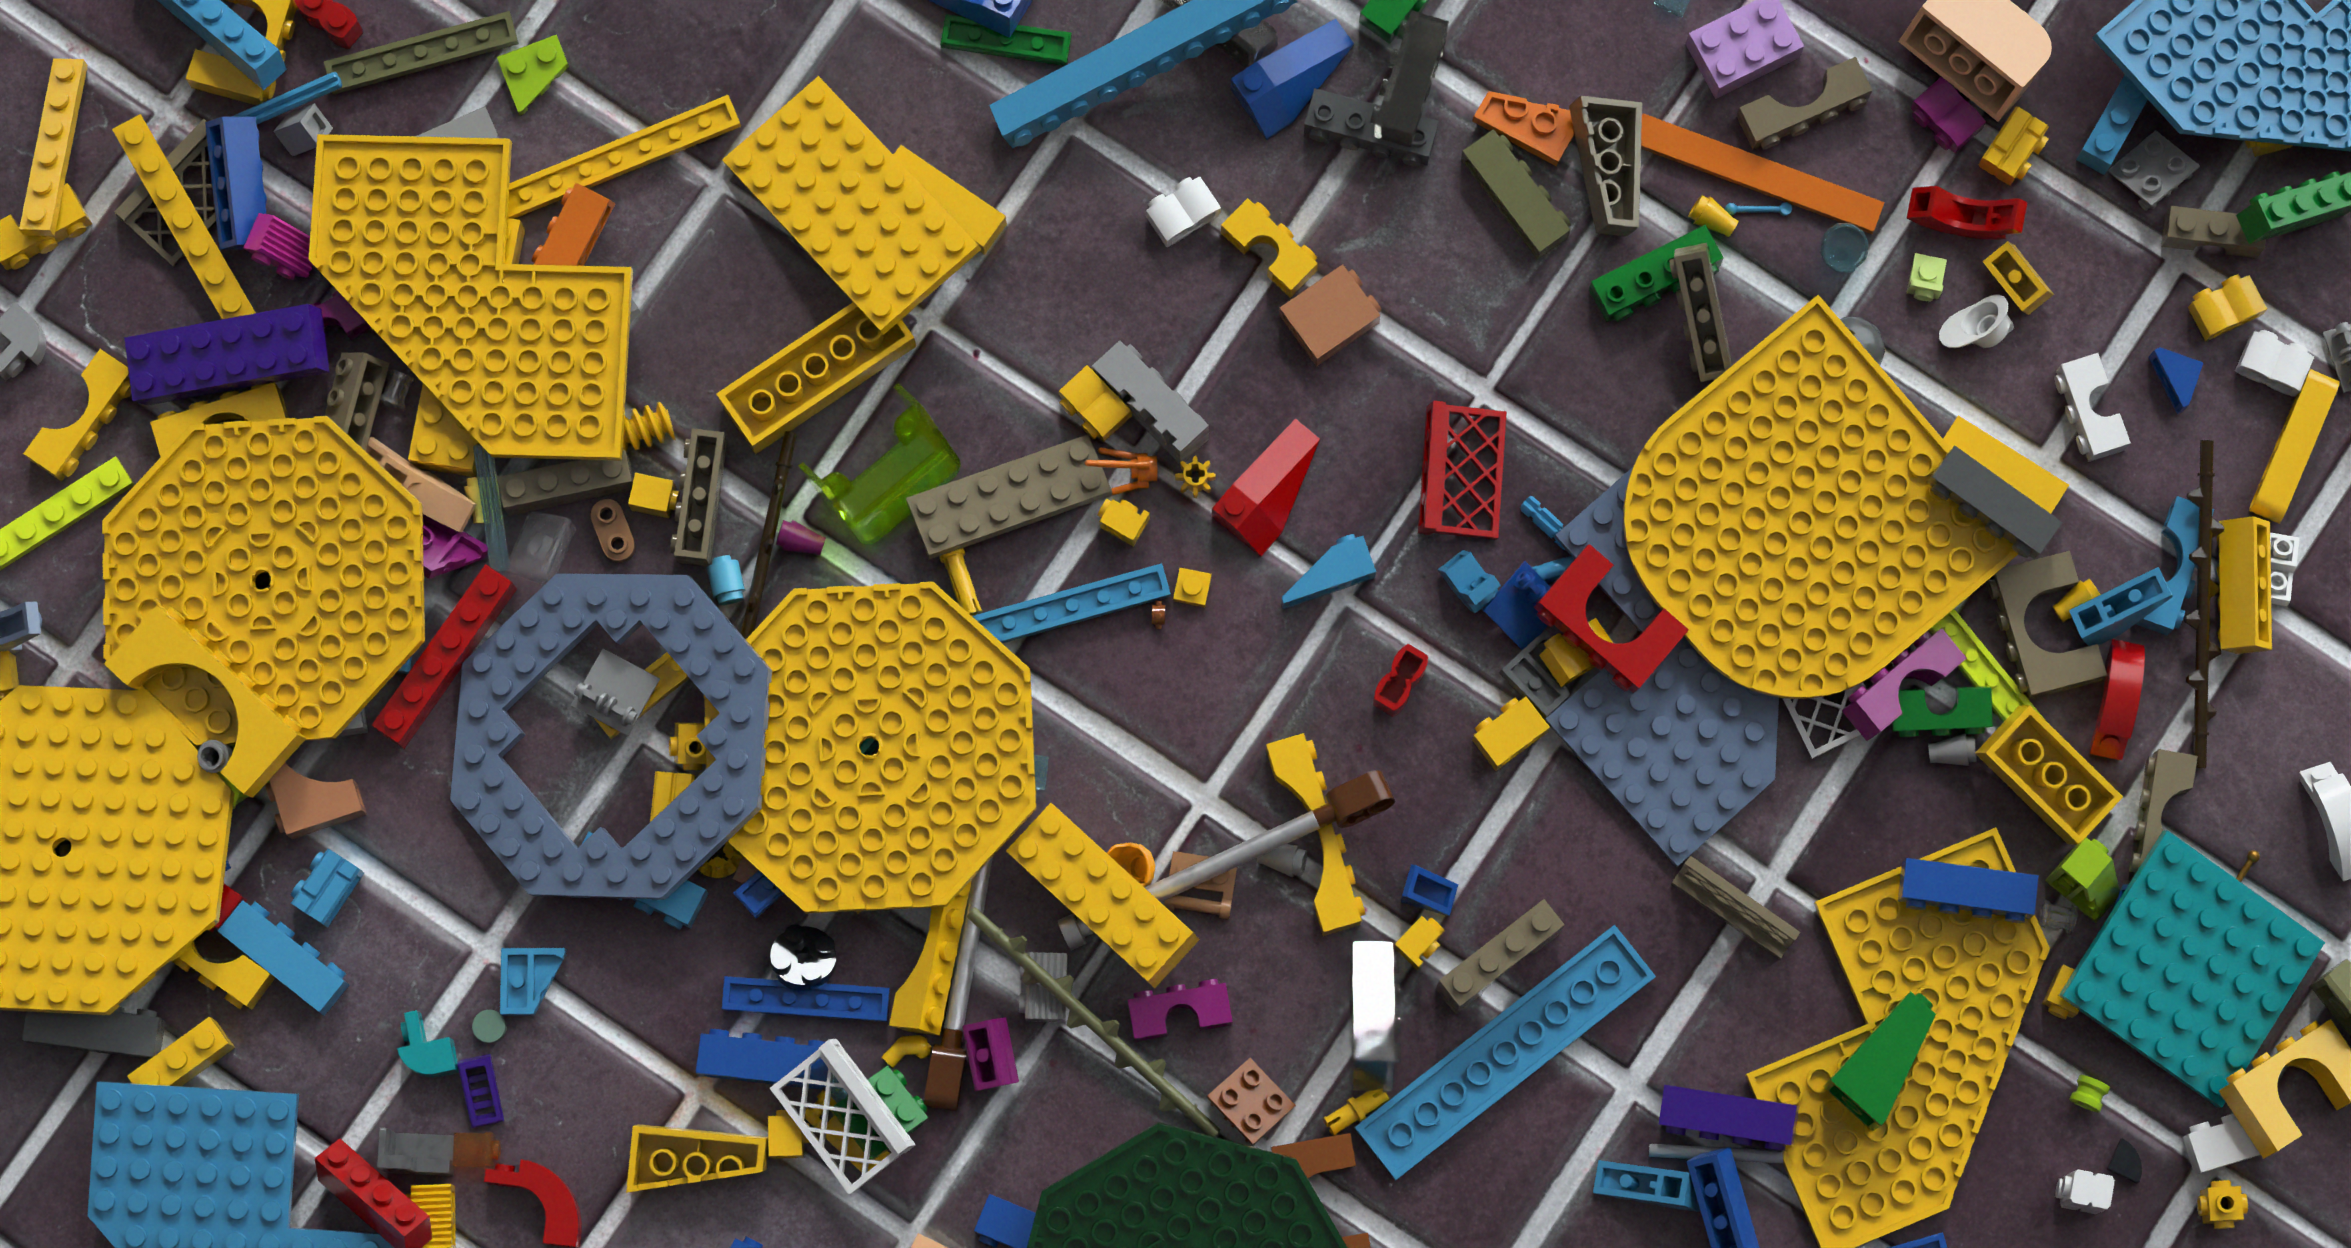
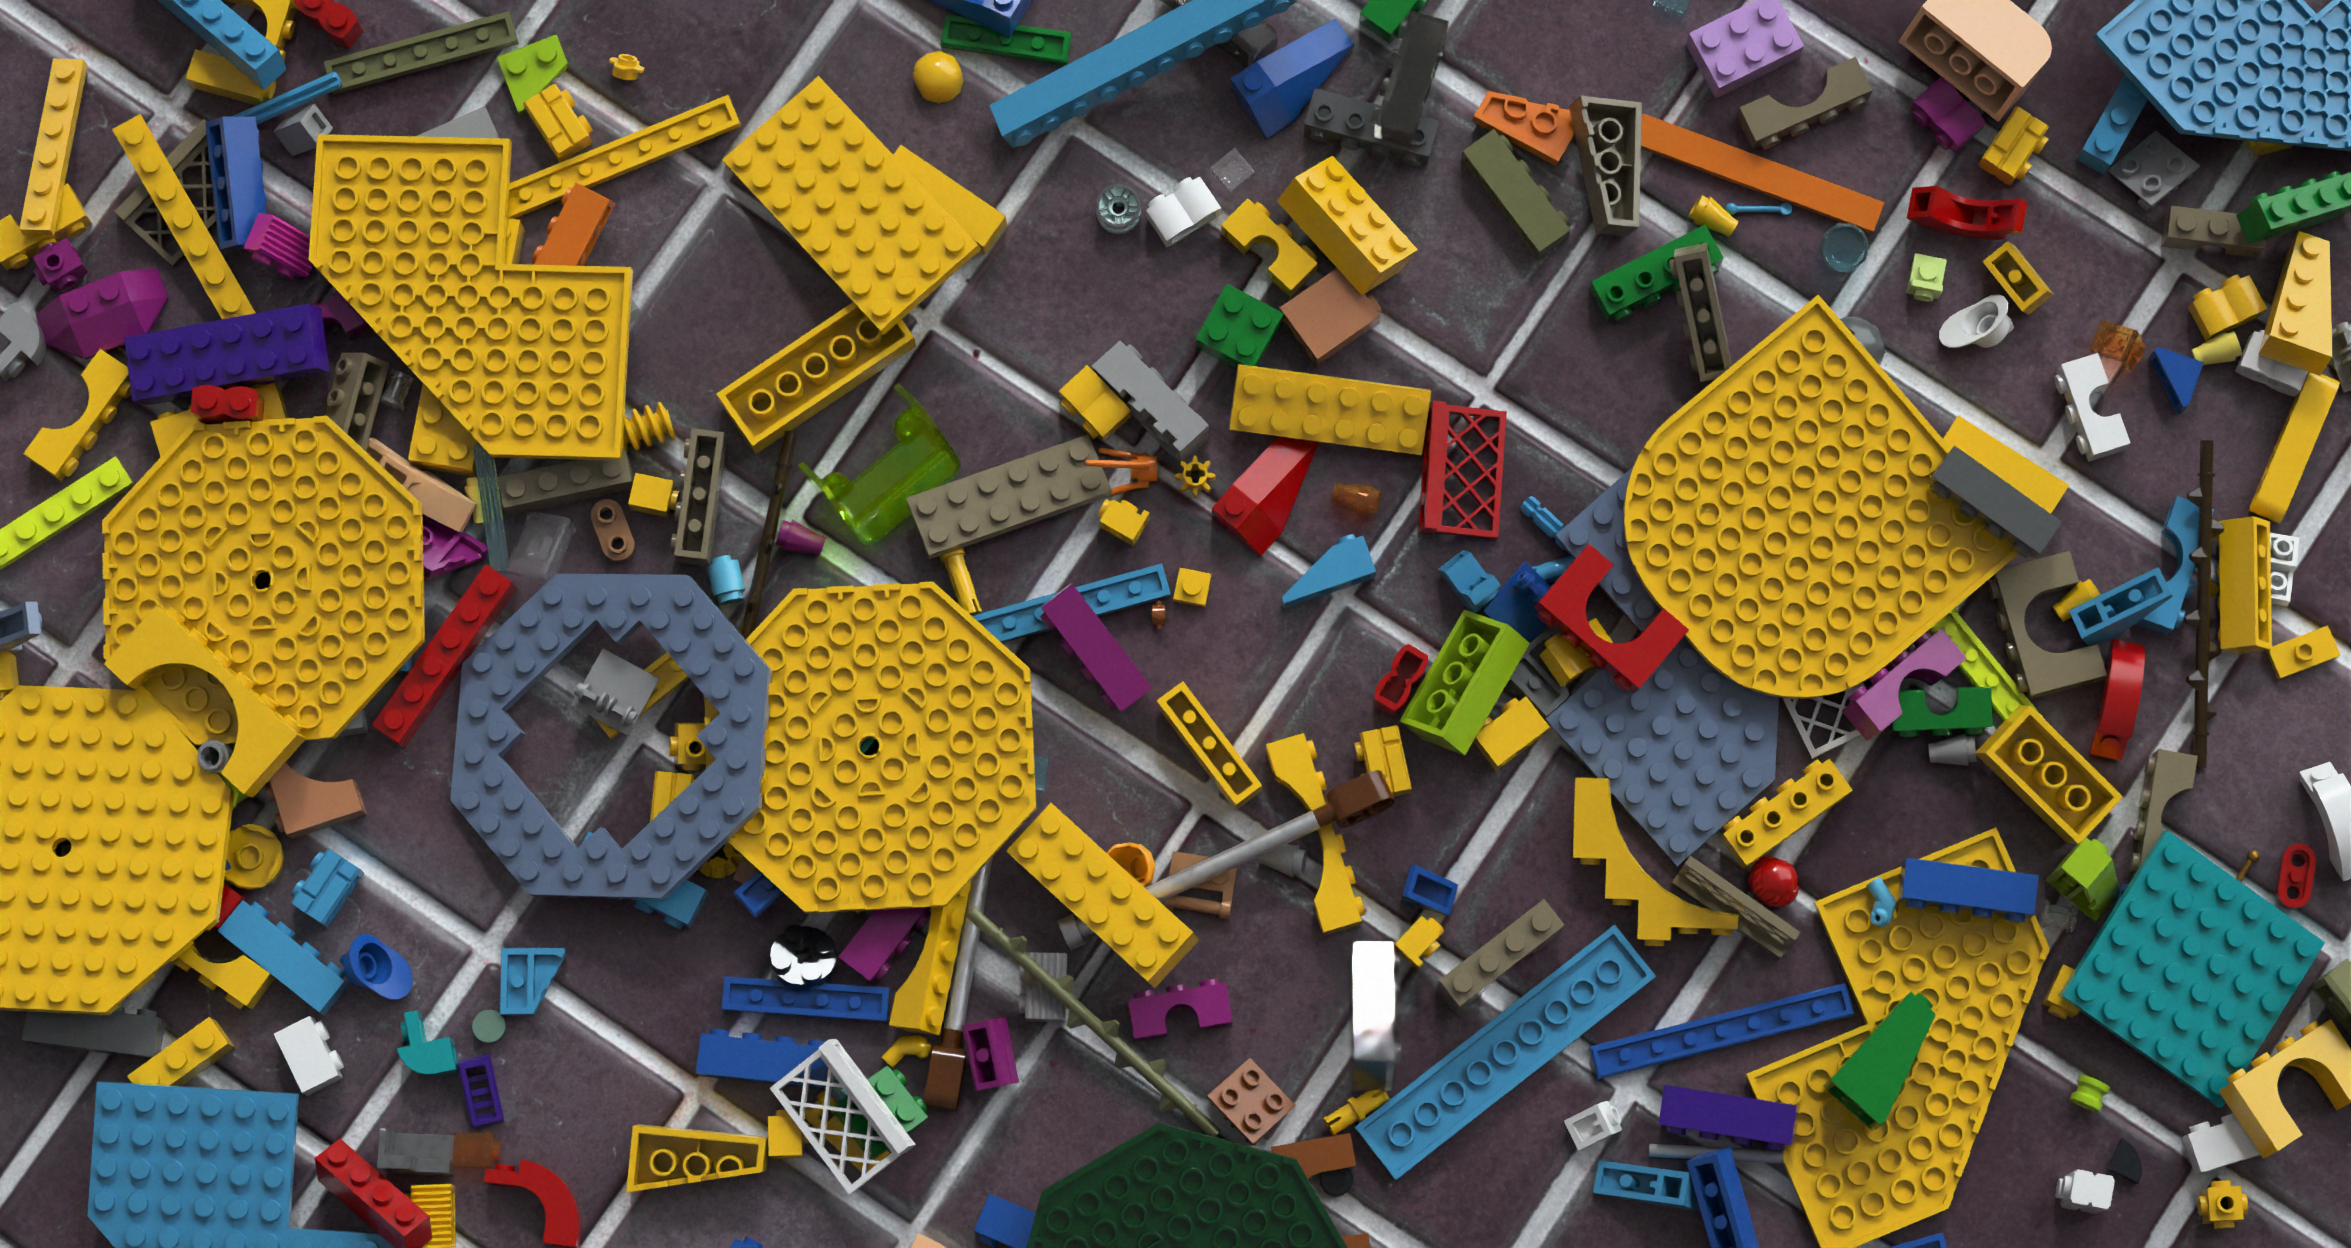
none -> magenta brick [33,238,89,292]
none -> magenta wedge [36,268,169,360]
none -> red brick [191,385,264,424]
none -> yellow tile [224,824,284,891]
none -> white brick [274,1016,344,1096]
none -> blue piece [339,934,413,1000]
none -> yellow brick [523,84,593,163]
none -> yellow plate [609,54,645,80]
none -> magenta brick [839,907,931,985]
none -> yellow hair [913,51,964,104]
none -> magenta brick [1039,583,1152,712]
none -> light aqua wheel [1096,184,1141,234]
none -> yellow brick [1157,681,1262,811]
none -> green brick [1196,284,1284,370]
none -> clear plate [1210,148,1255,195]
none -> yellow plate [1229,364,1431,455]
none -> yellow brick [1277,155,1418,295]
none -> black tile [1320,1168,1353,1197]
none -> clear orange cone [1332,482,1382,516]
none -> yellow brick [1354,725,1412,797]
none -> lime brick [1400,610,1530,755]
none -> white bracket [1564,1101,1622,1151]
none -> yellow arch [1573,777,1739,946]
none -> blue tile [1589,983,1854,1080]
none -> yellow brick [1720,758,1853,870]
none -> red hair [1747,856,1799,908]
none -> medium azure arm [1866,877,1896,927]
none -> clear orange bracket [2089,320,2145,370]
none -> light yellow cone [2191,331,2242,365]
none -> yellow wedge [2258,231,2332,376]
none -> yellow plate [2266,626,2341,680]
none -> red plate [2275,843,2316,910]

